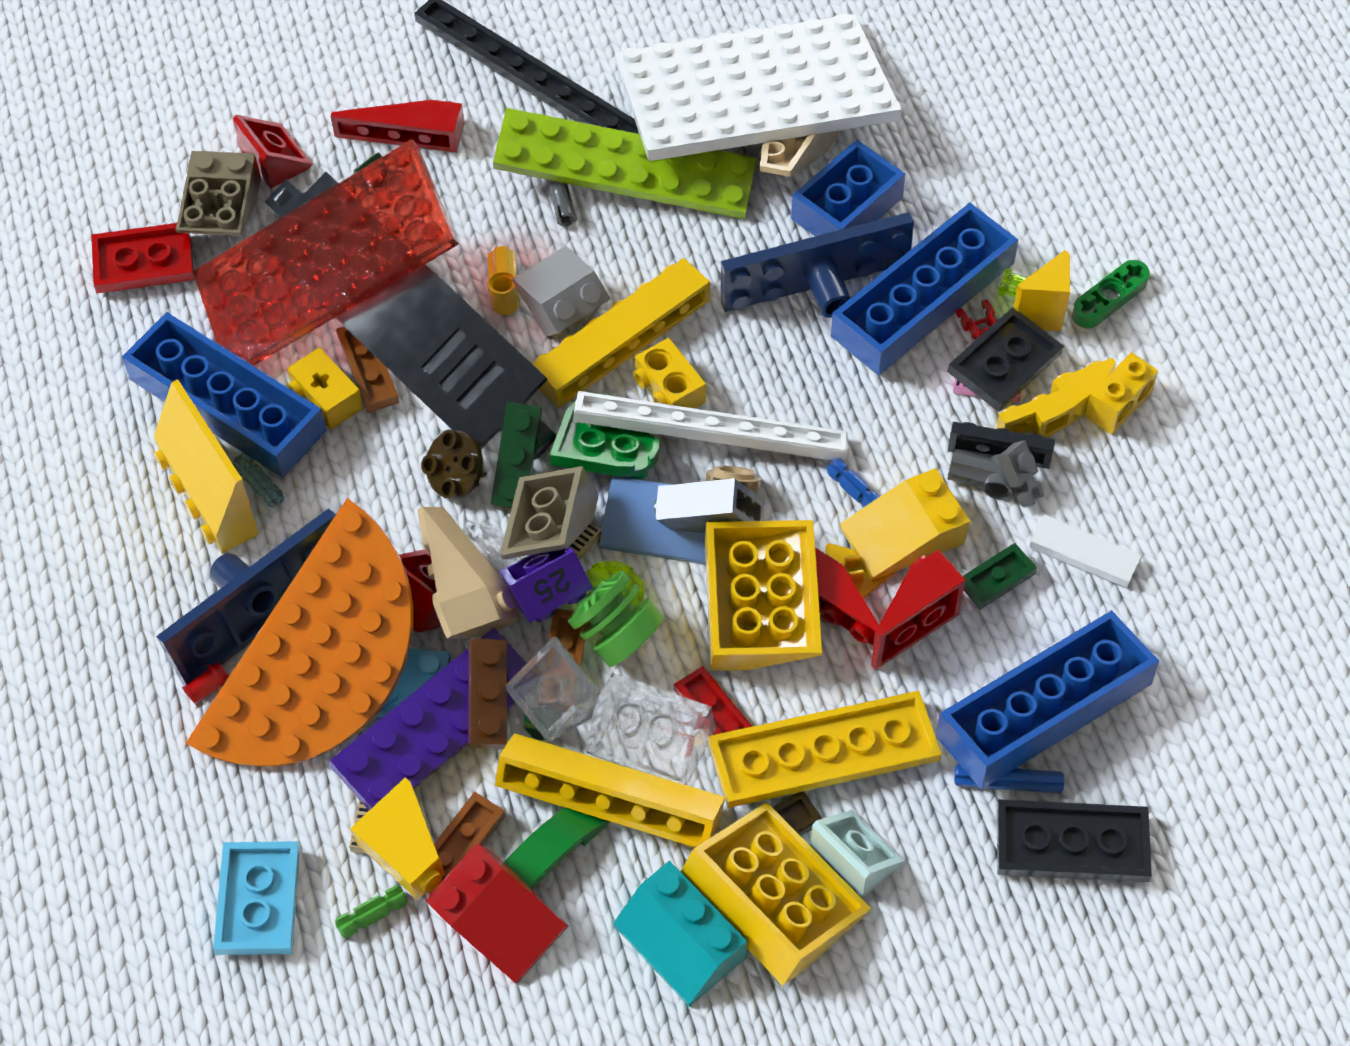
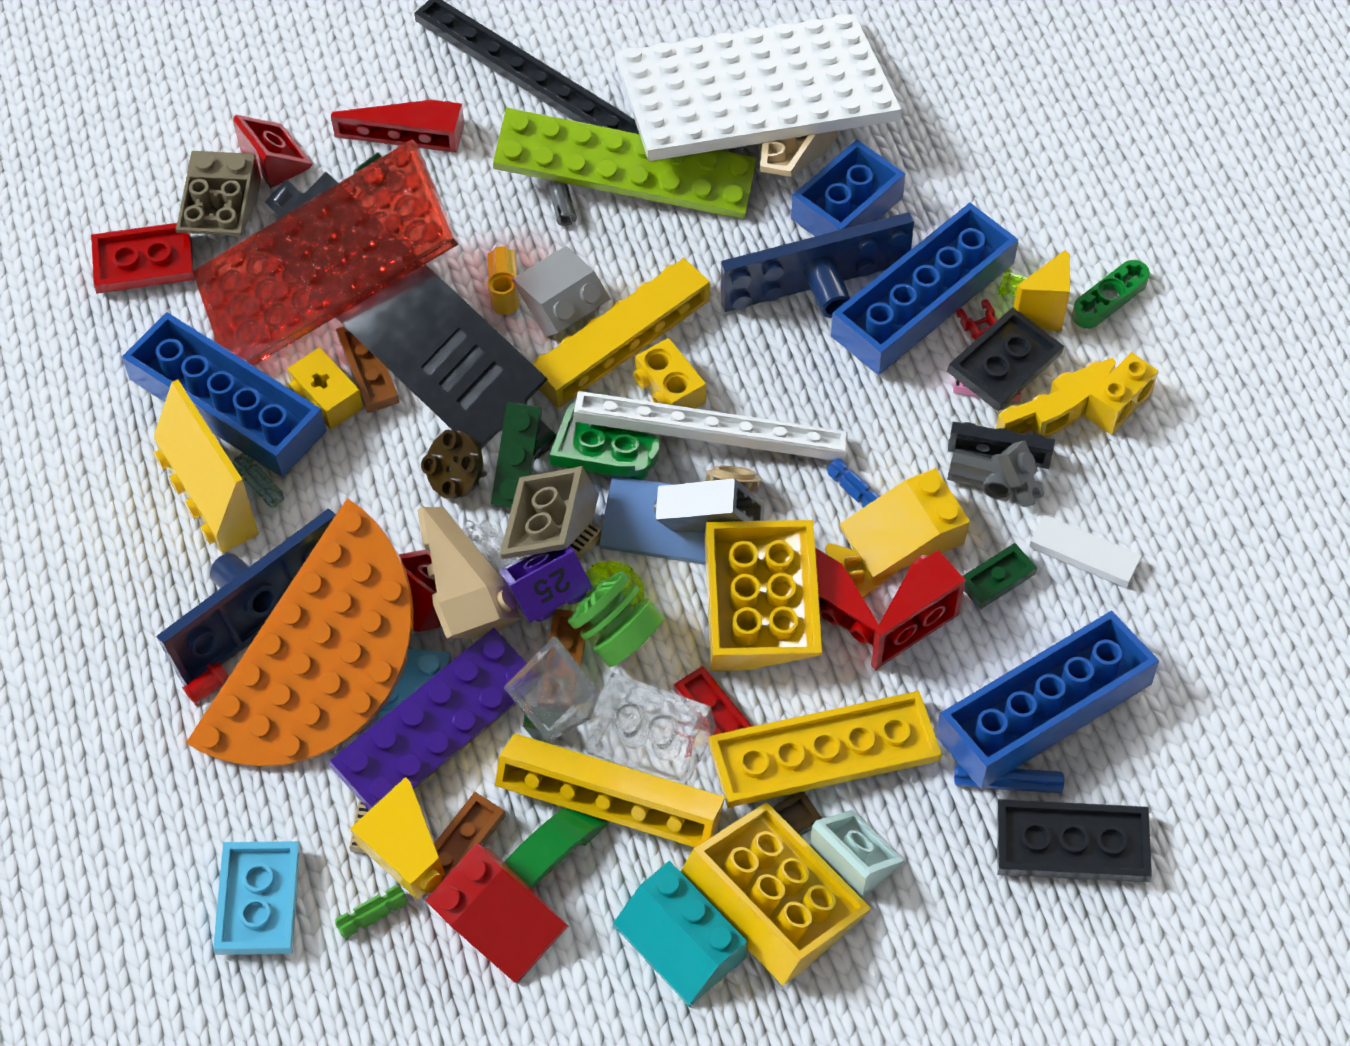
reddish brown plate [468,638,507,749] -> none

